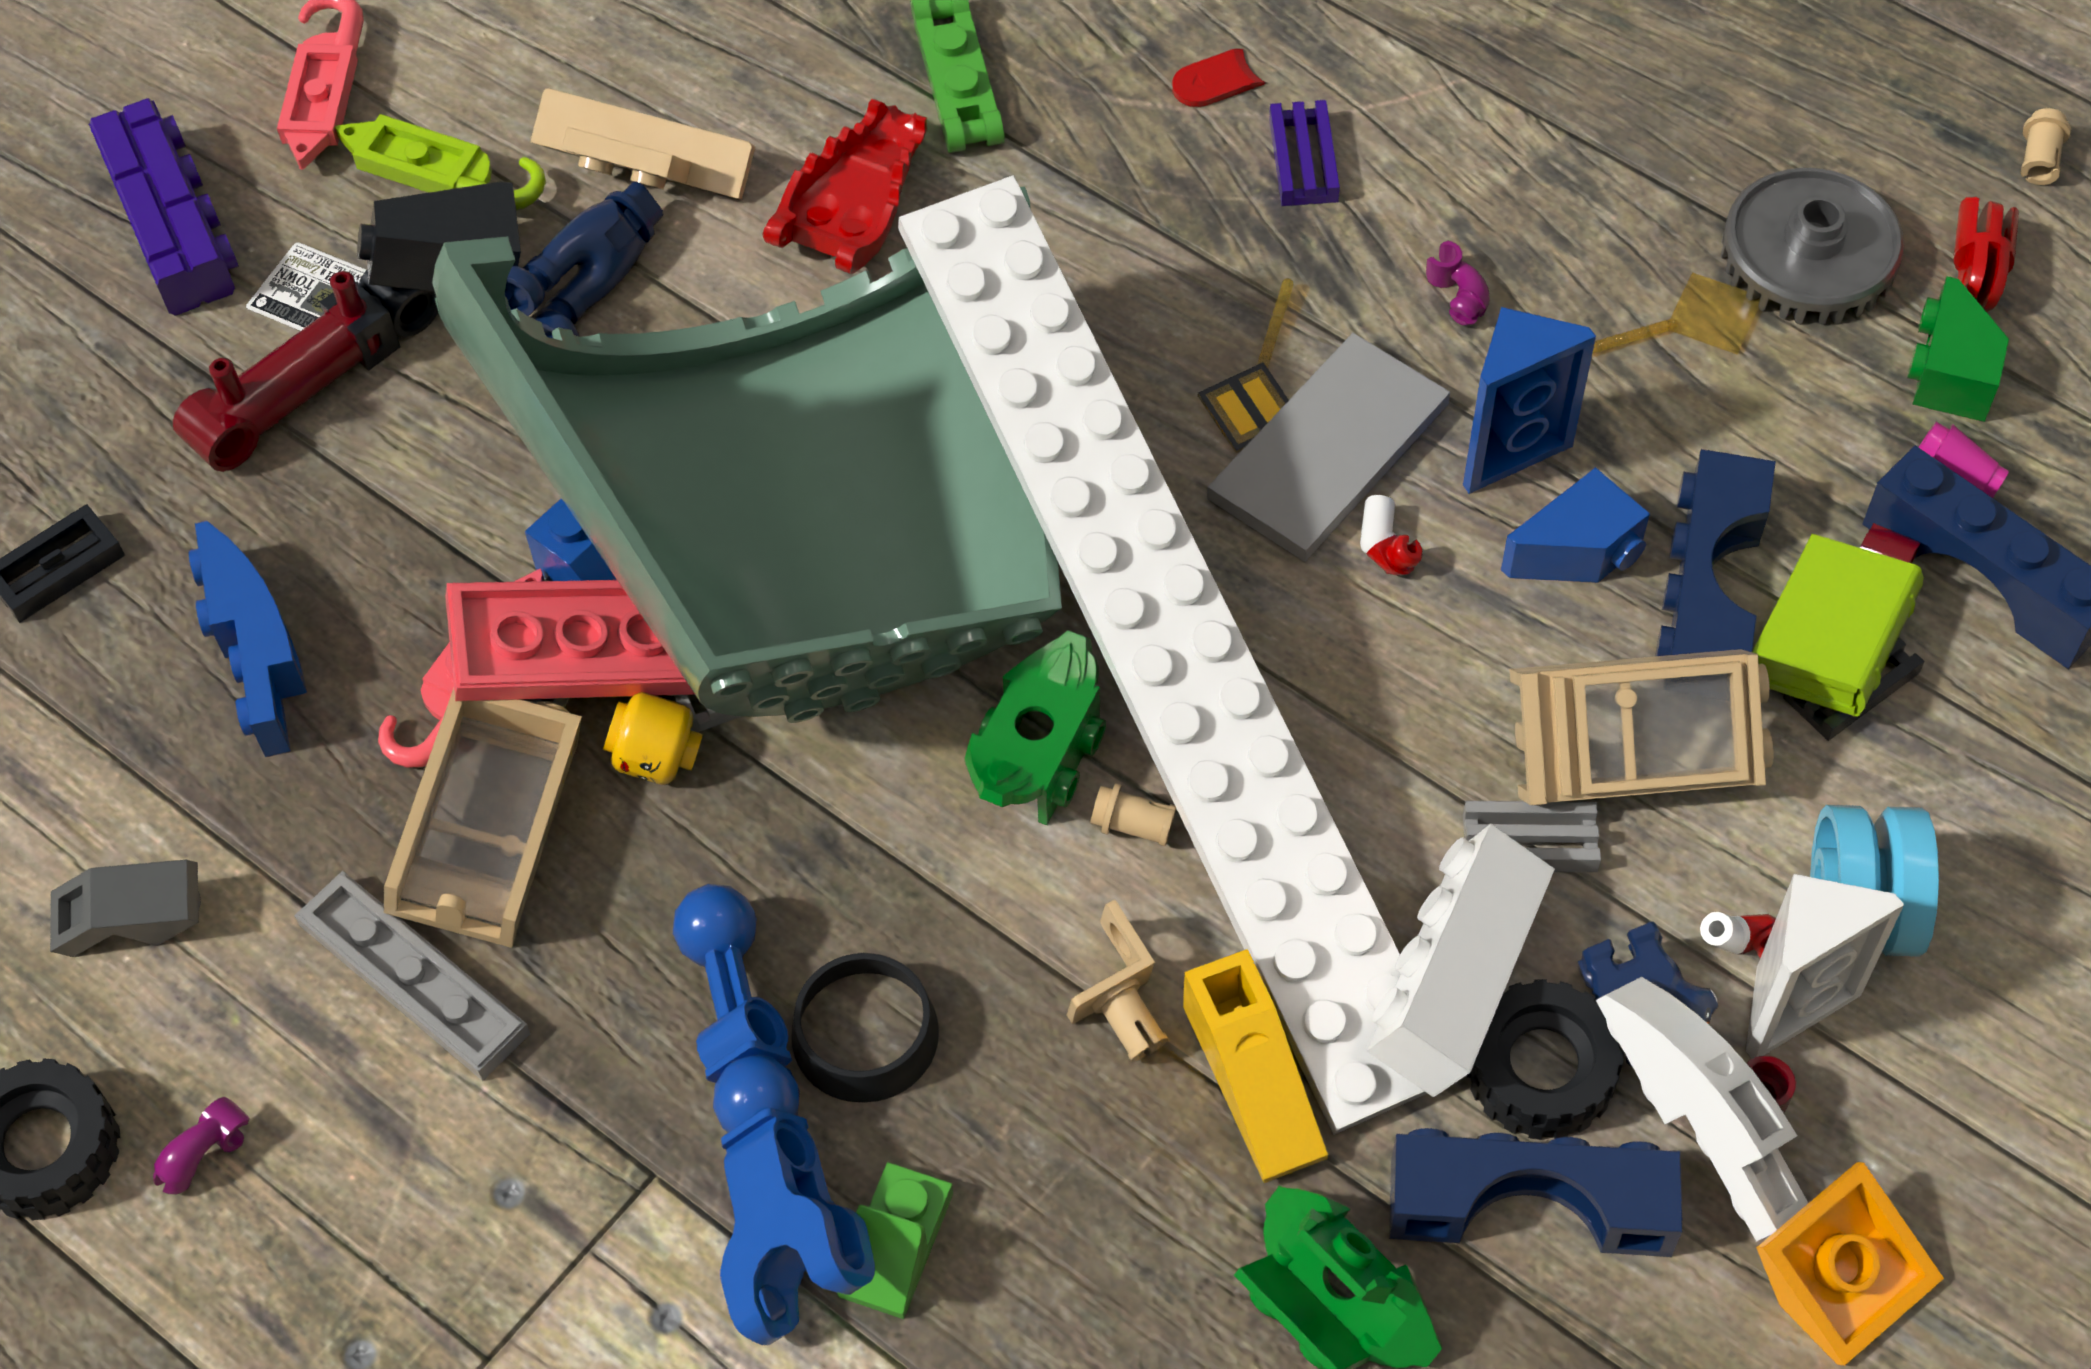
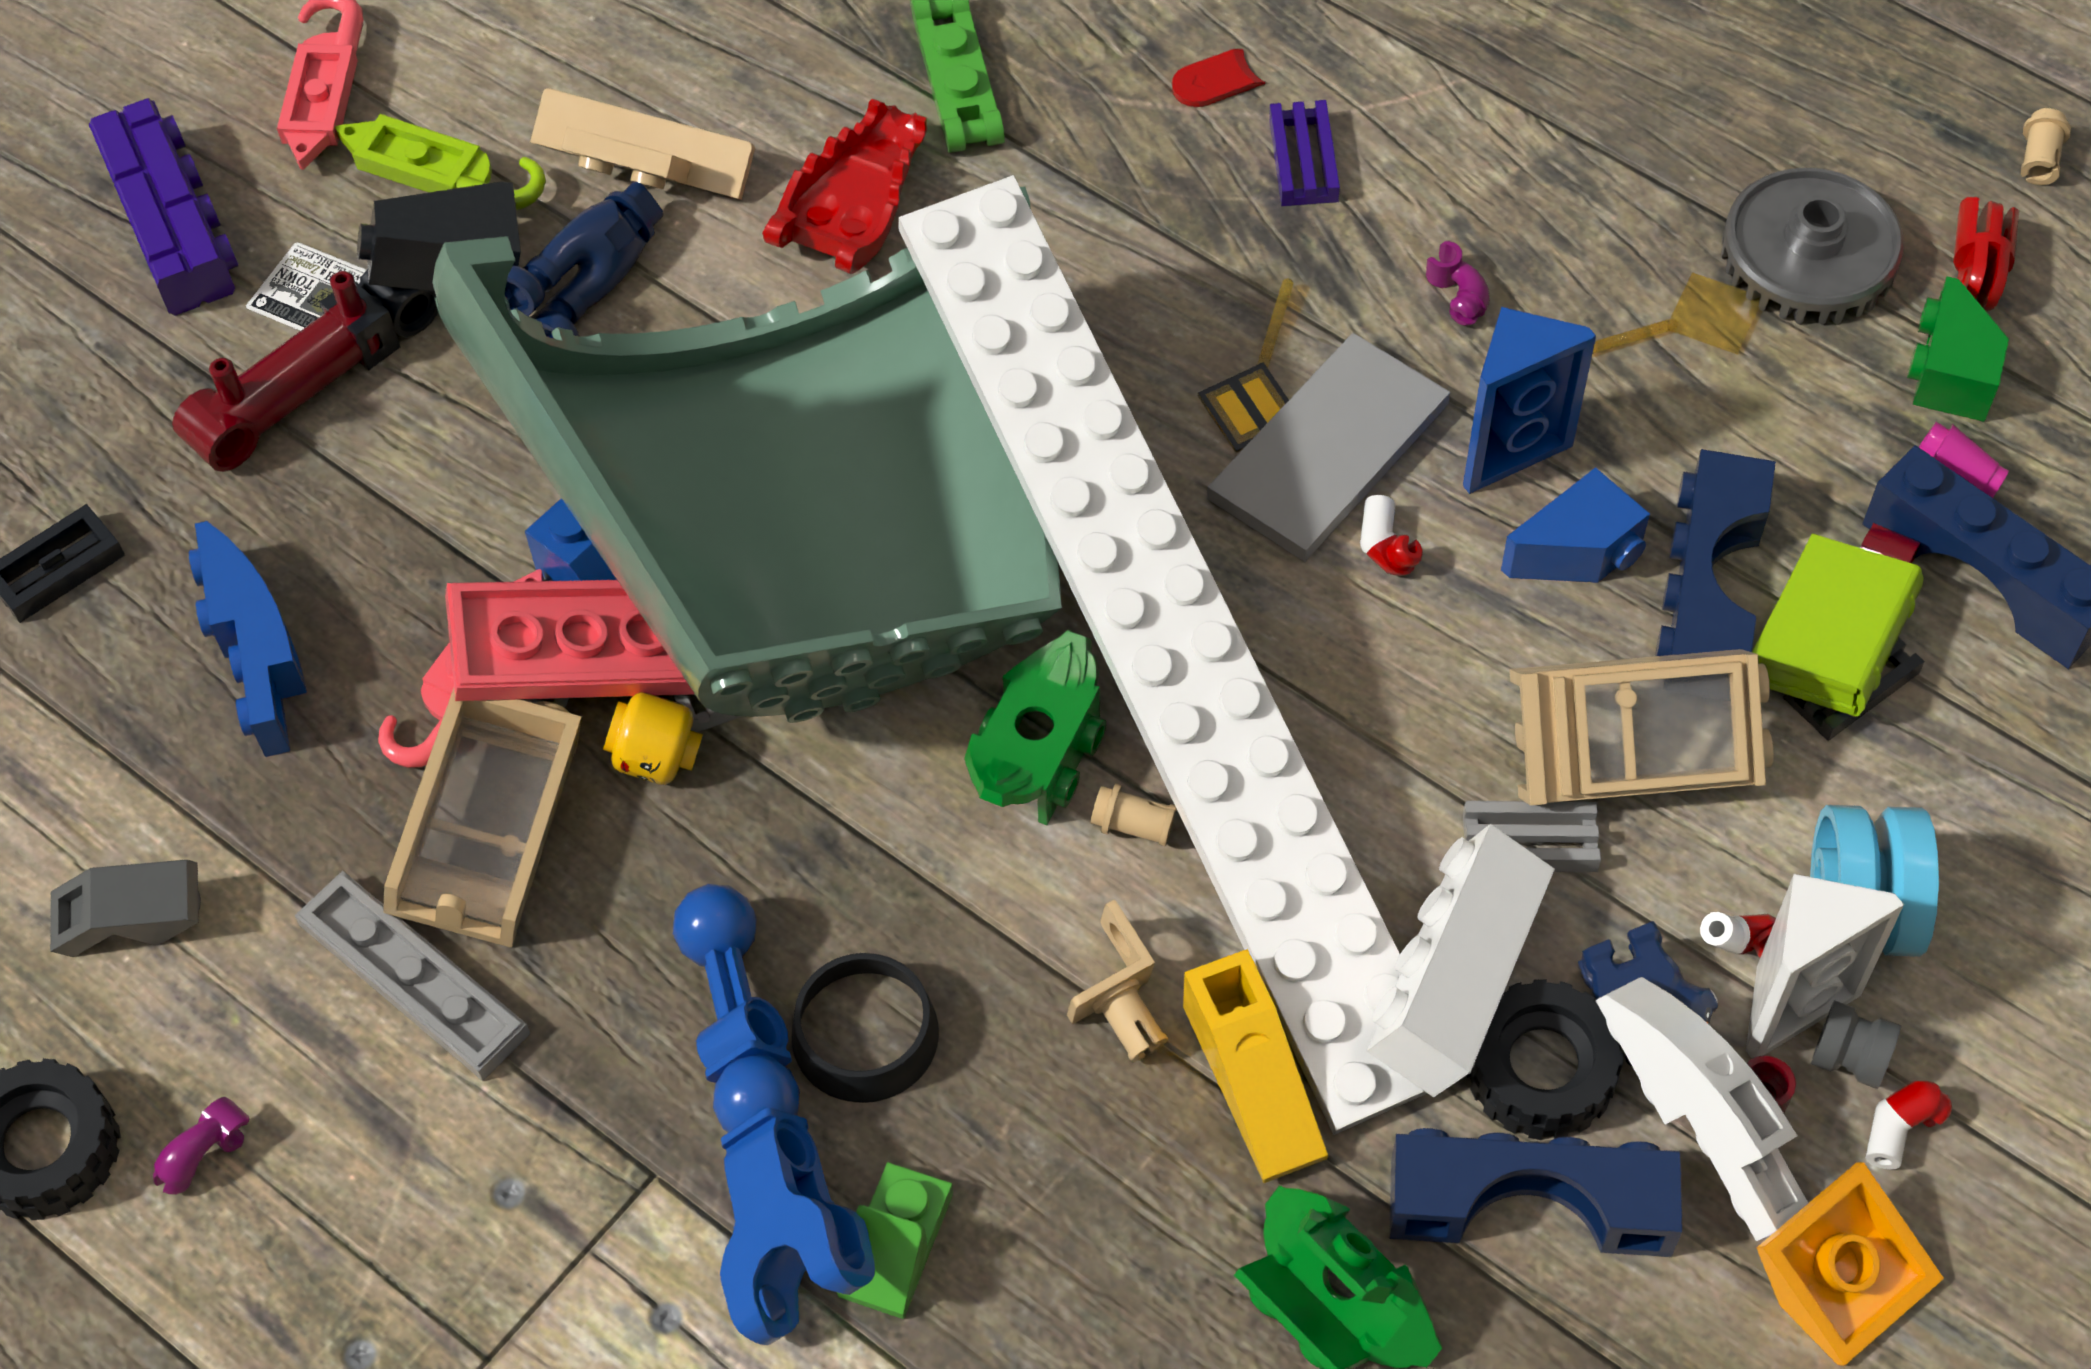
none -> dark grey wheel [1811,1000,1901,1089]
none -> arm [1866,1081,1952,1170]

